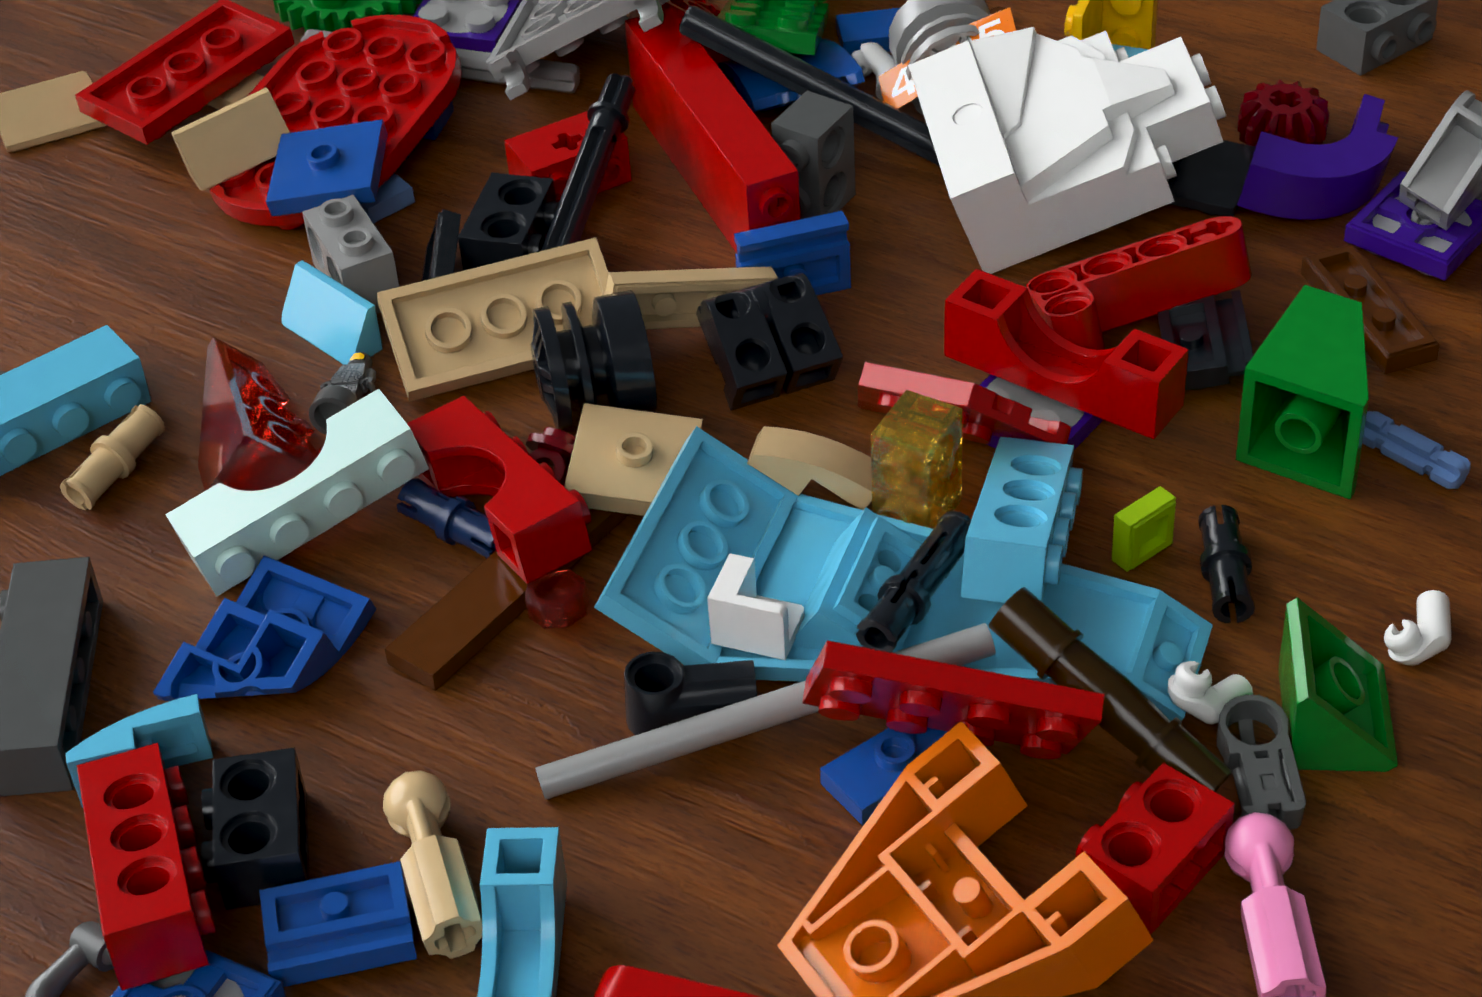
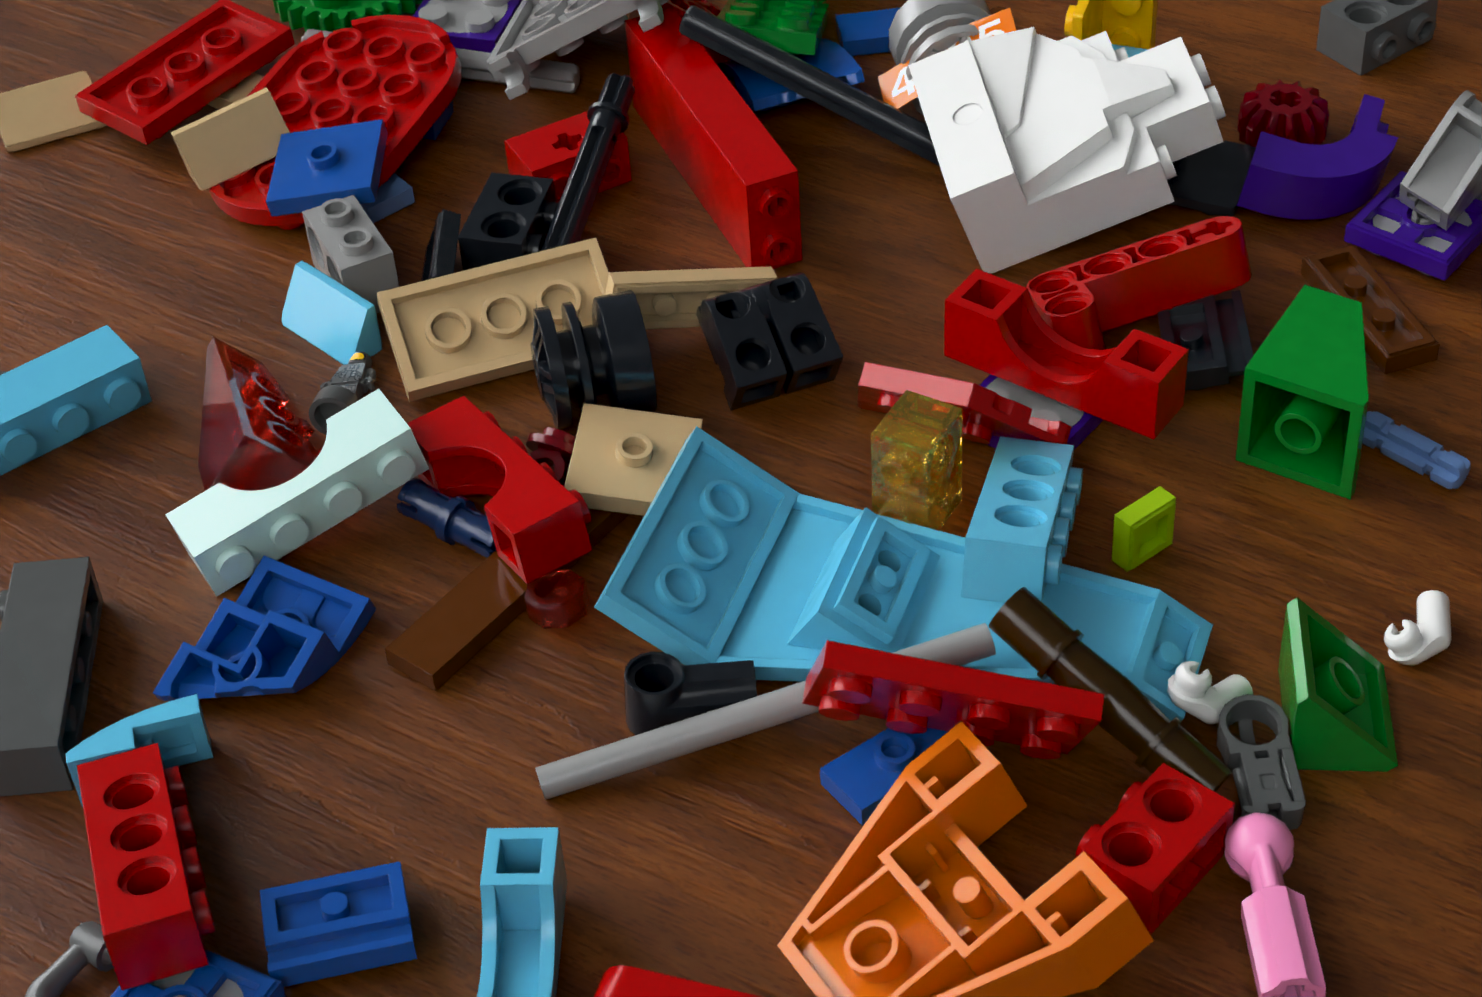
tan pin [60,404,165,510] -> none
black brick [201,747,310,910] -> none
tan piece [383,771,482,959] -> none
white panel [707,553,804,660] -> none
blue plate [734,211,851,296] -> none
tan slope [747,426,885,510] -> none
dark grey brick [771,91,856,219] -> none
white arm [851,42,896,101] -> none
black pin [856,511,971,652] -> none
black pin [1198,505,1255,623] -> none

